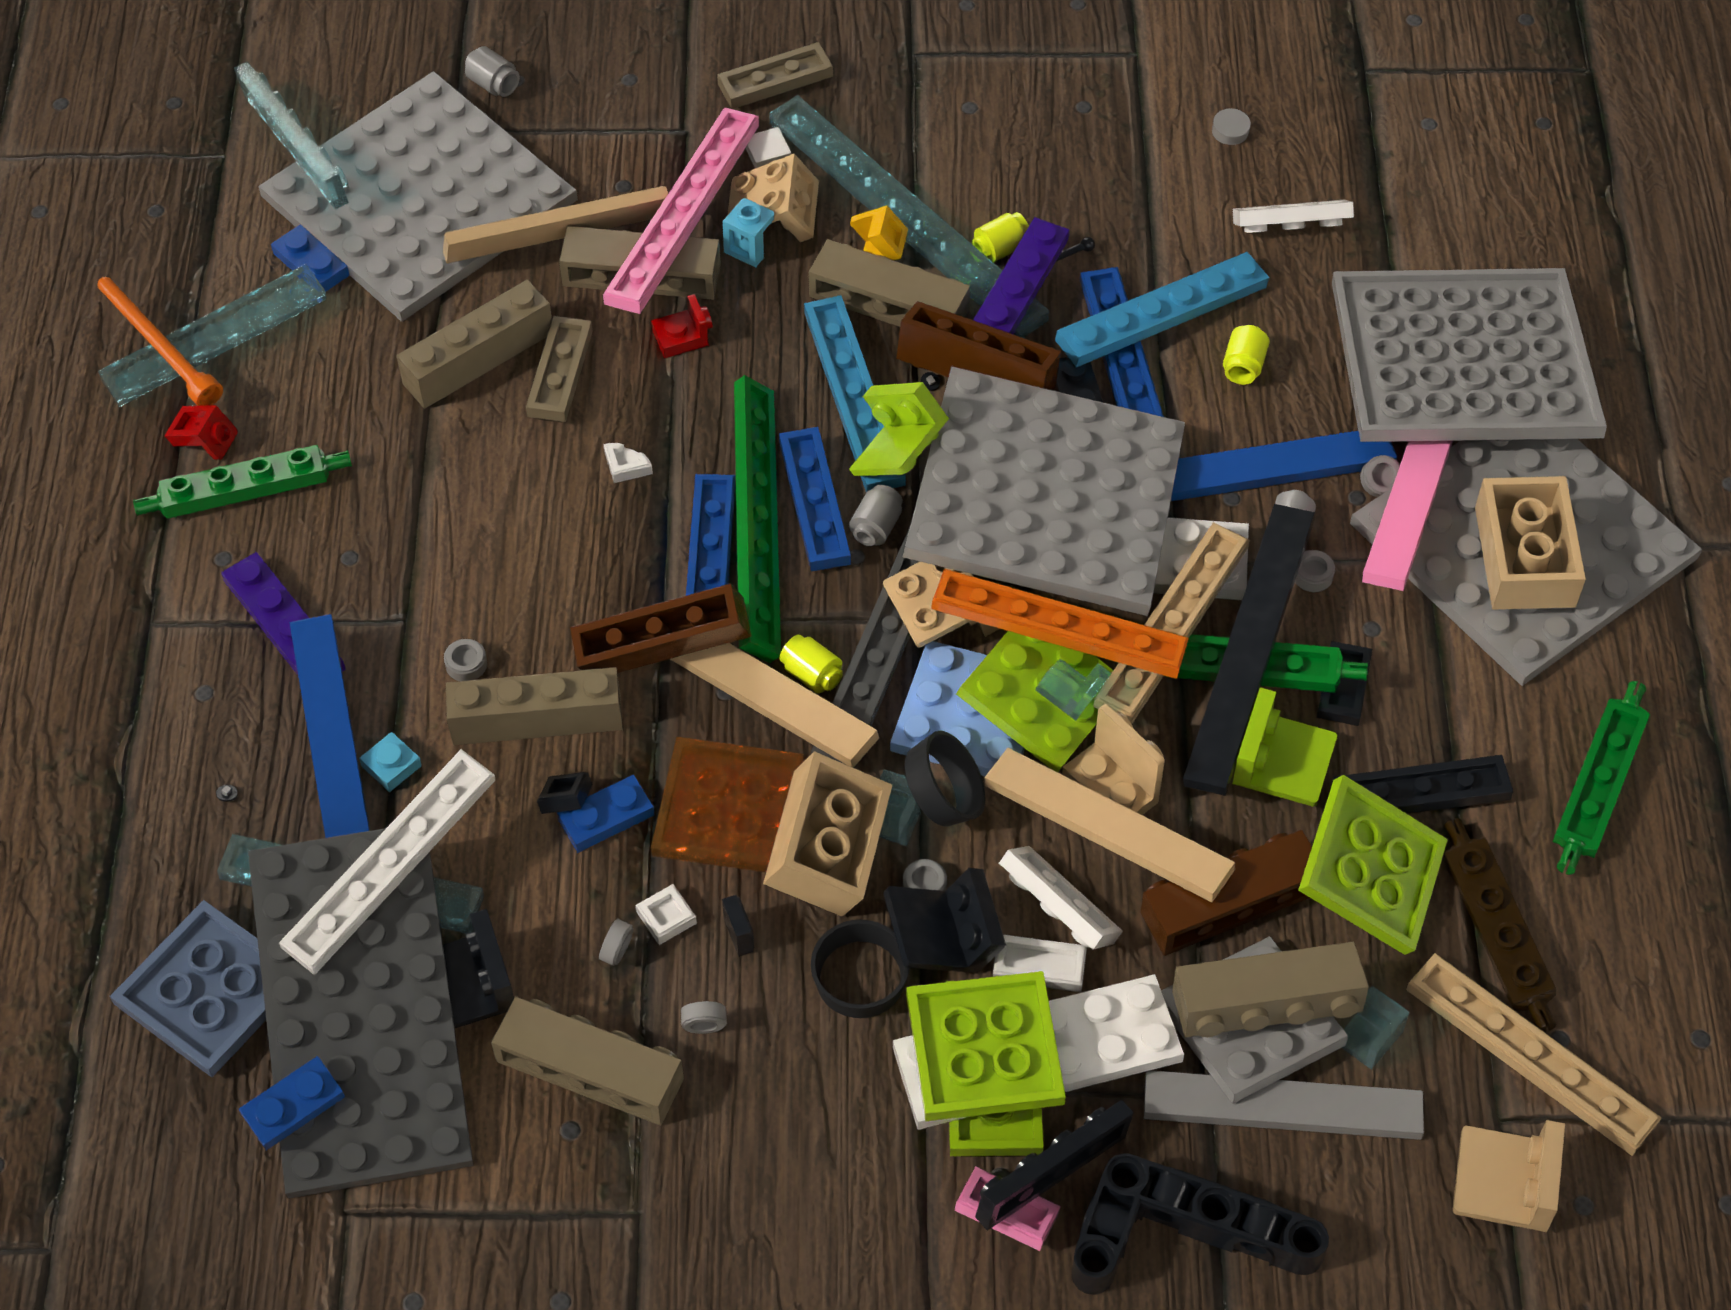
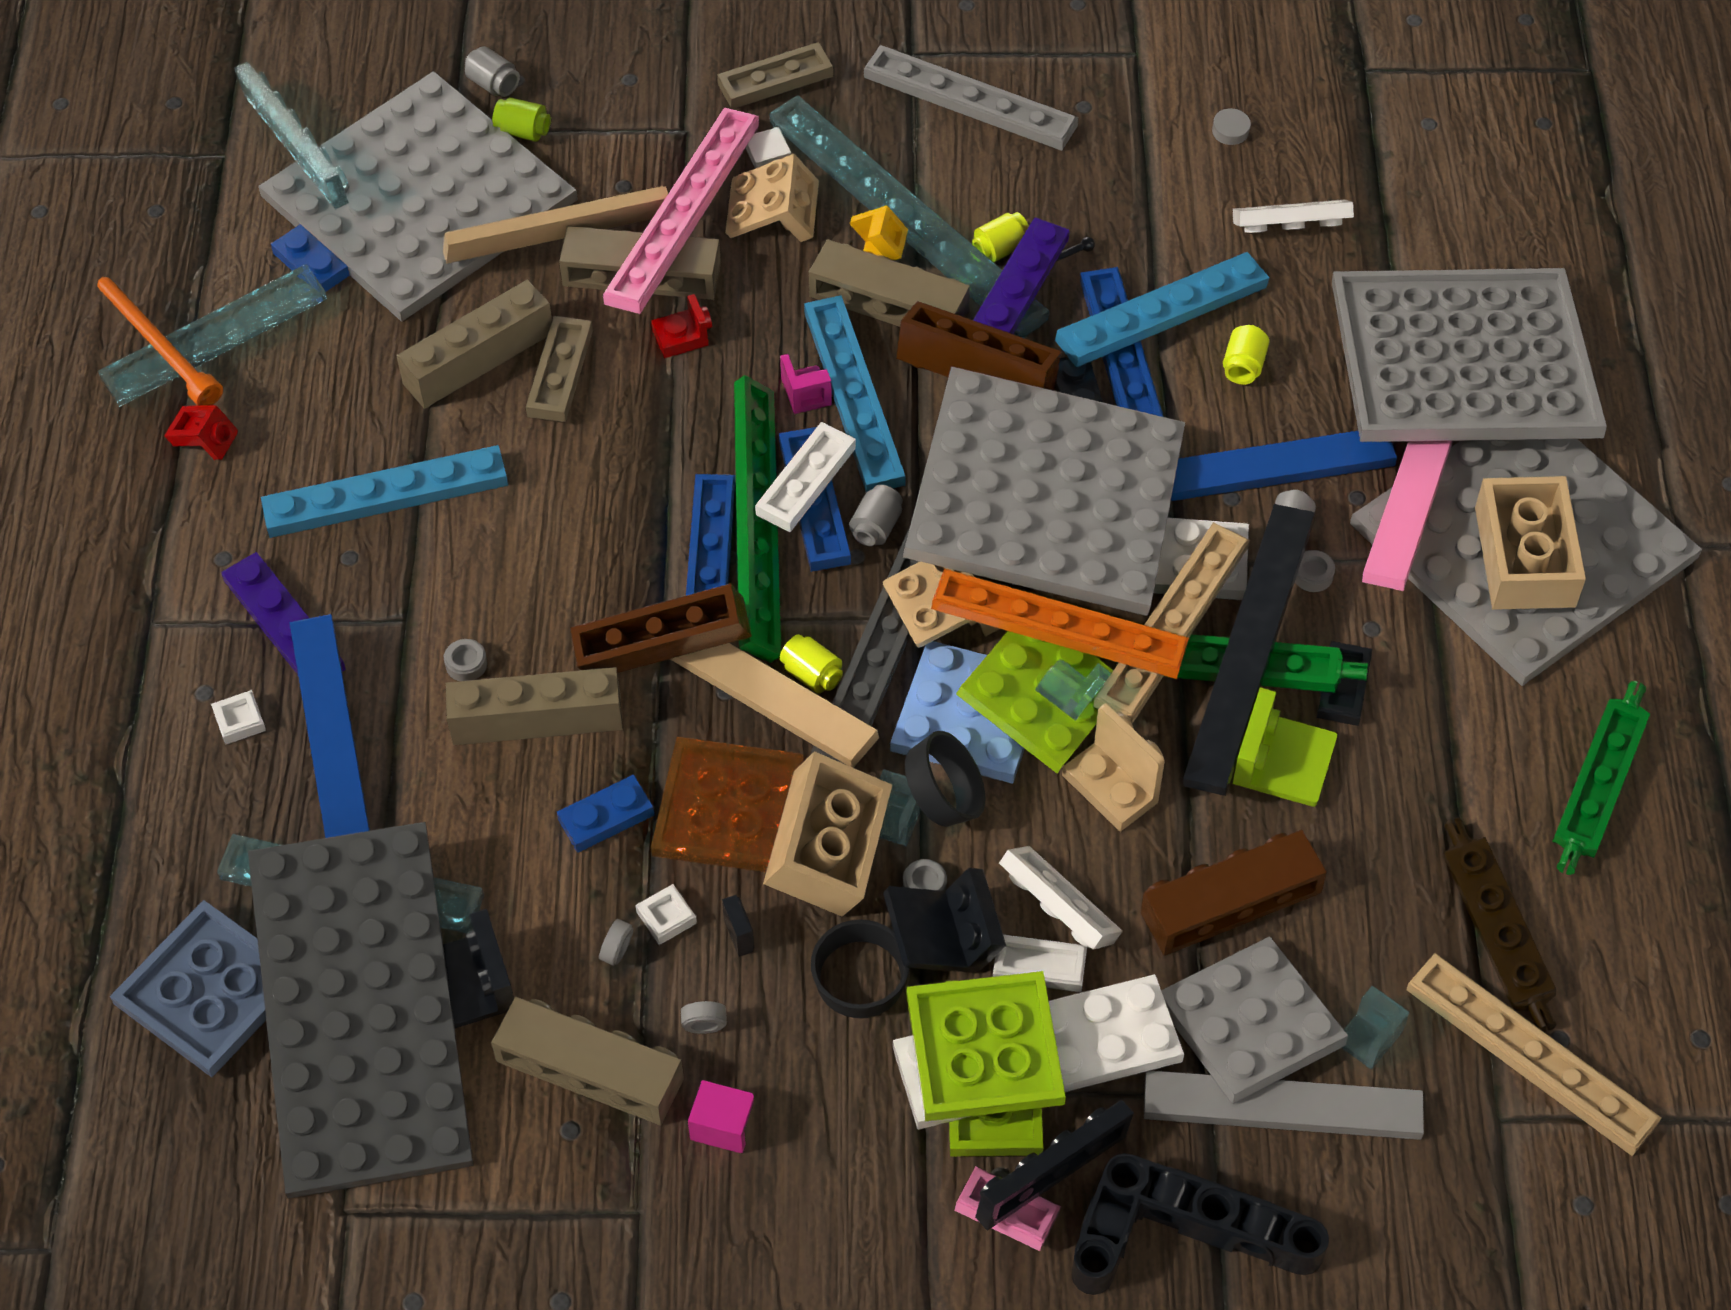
green plate [133,444,352,519] -> none
black piece [216,785,238,802] -> none
blue plate [238,1056,345,1151] -> none
white tile [279,749,496,975] -> none
medium azure plate [359,732,422,792] -> none
black tile [537,772,593,814] -> none
white tile [603,443,653,483] -> none
medium azure bracket [722,198,774,268] -> none
lime bracket [849,382,949,476] -> none
black piece [920,372,940,391] -> none
tan tile [985,748,1235,902] -> none
dark tan brick [1172,941,1369,1038] -> none
lime plate [1298,775,1448,955] -> none
black plate [1331,755,1513,814] -> none
light grey tile [1360,455,1400,497] -> none
tan bracket [1453,1120,1565,1232] -> none
none -> white tile [211,690,266,745]
none -> dark azure plate [261,445,508,538]
none -> lime brick [492,97,551,142]
none -> dark pink panel [688,1080,754,1153]
none -> white plate [755,422,856,532]
none -> dark pink panel [780,354,832,414]
none -> light grey tile [864,45,1078,151]

